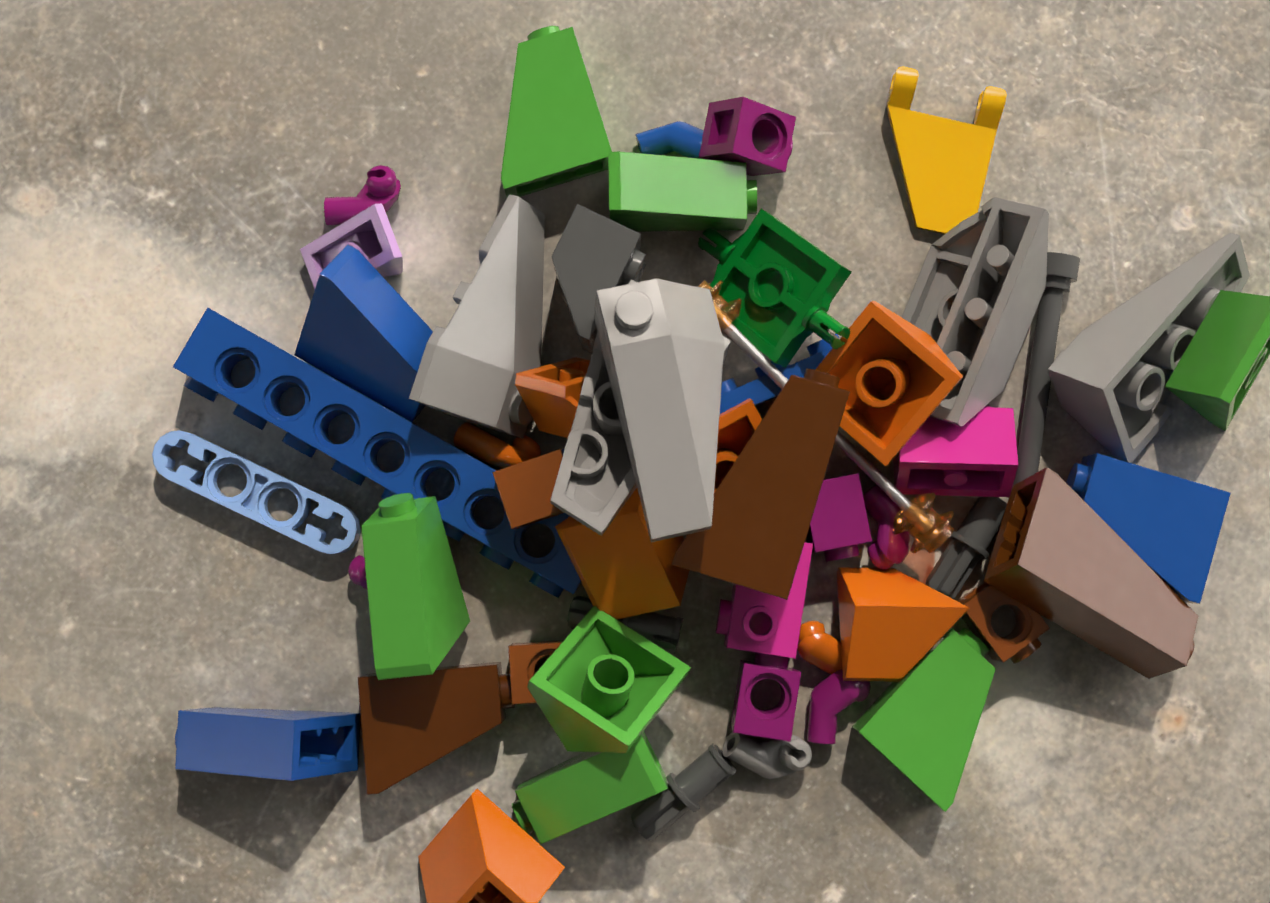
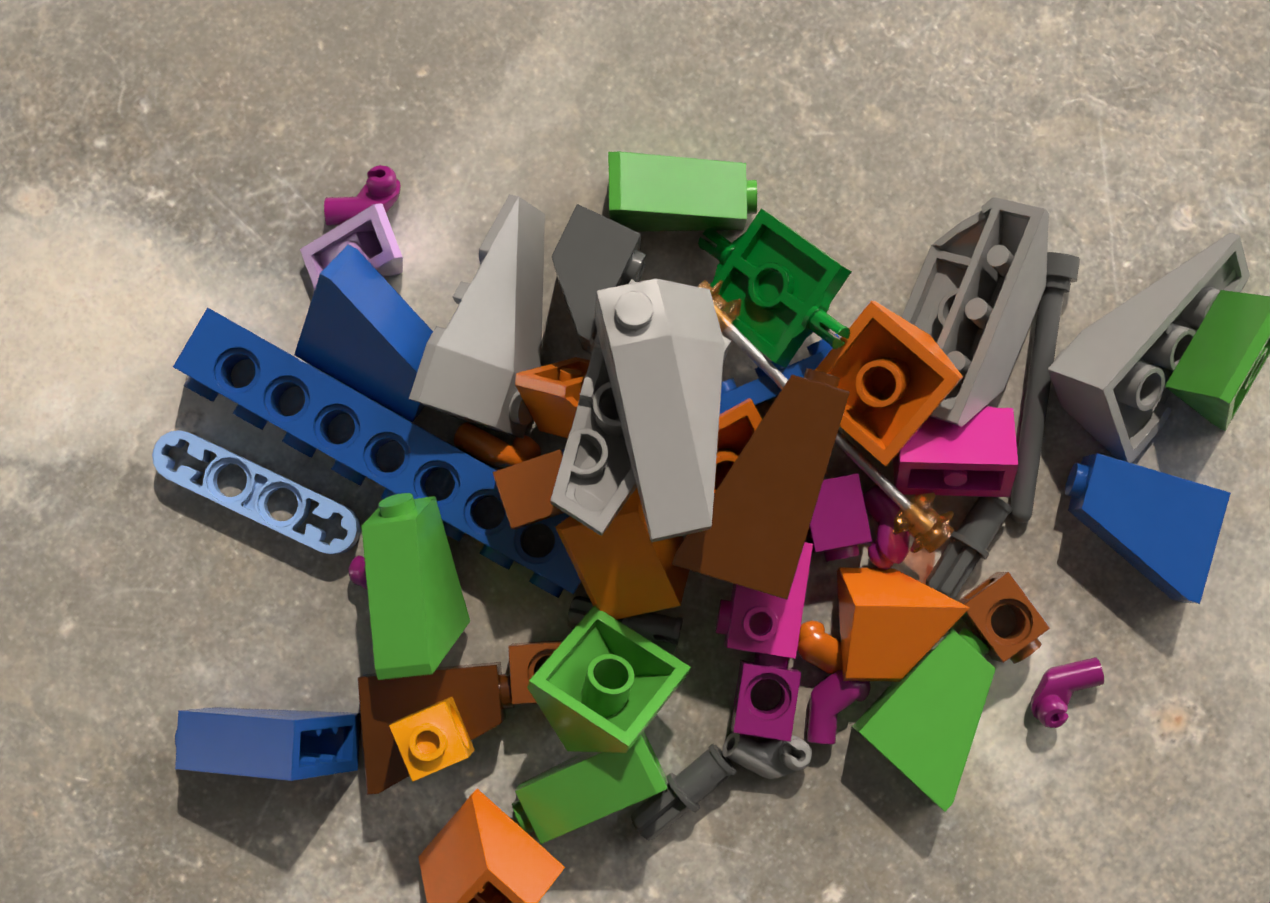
bright green slope [501,26,612,198] -> none
blue arm [635,121,704,159] -> none
magenta brick [699,97,796,176] -> none
yellow flag [886,66,1007,235] -> none
slope [984,467,1199,679] -> none
none -> light orange brick [389,697,475,782]
none -> magenta arm [1031,657,1104,728]

